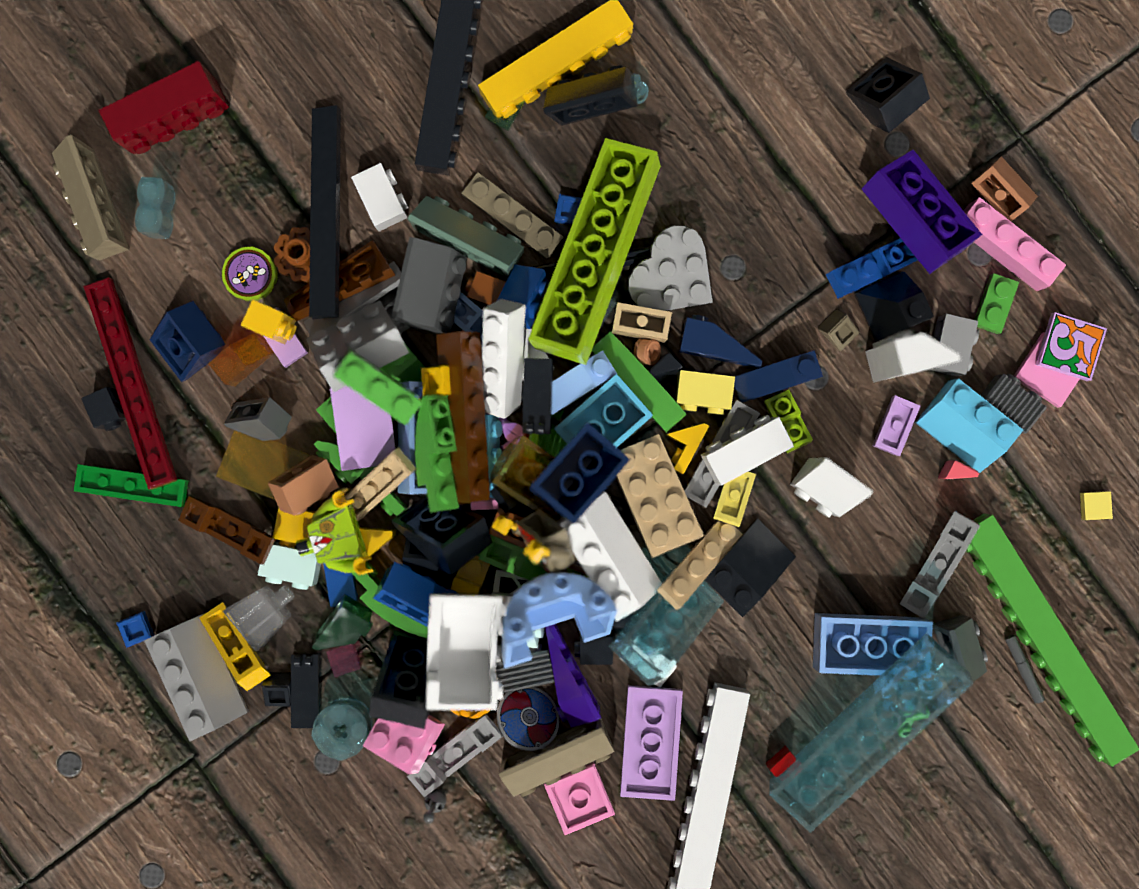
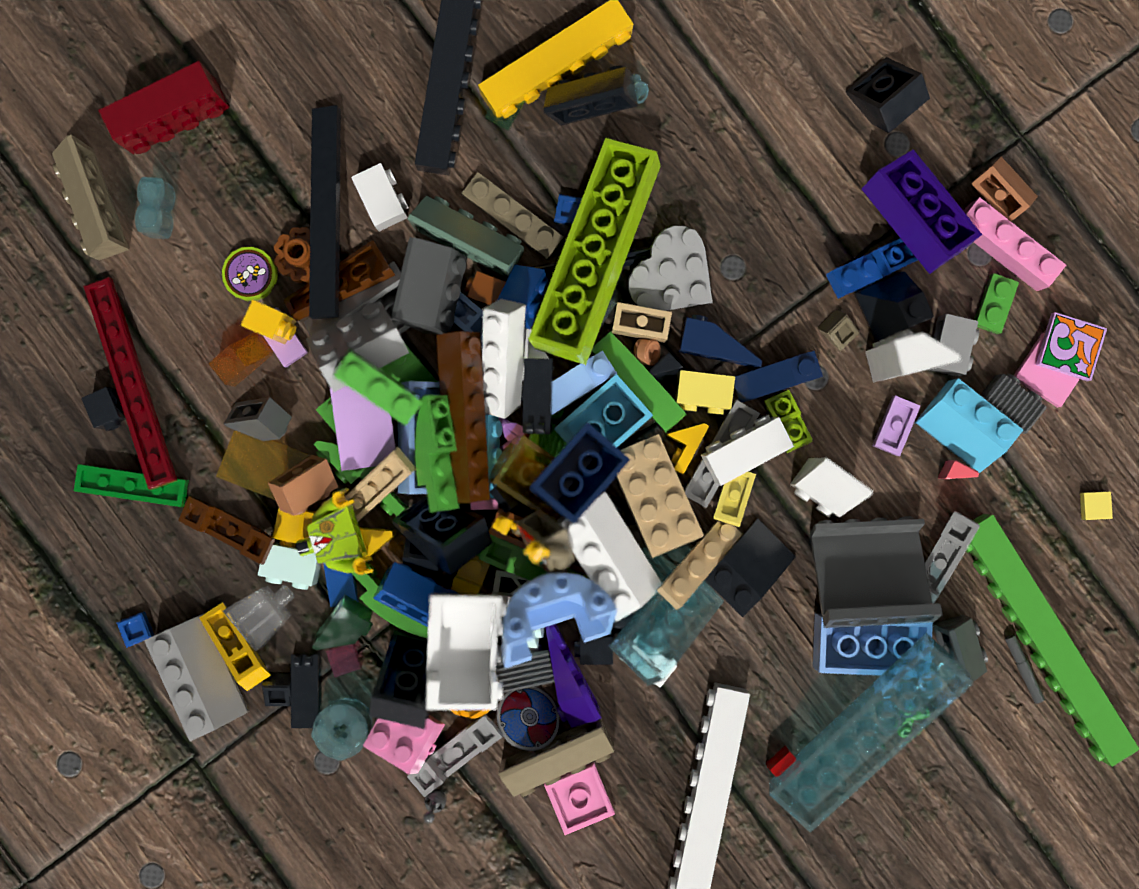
dark blue slope [149,301,226,382] -> none
yellow tile [421,366,451,396] -> none
lavender plate [620,685,683,801] -> none
none -> dark grey panel [810,516,942,628]

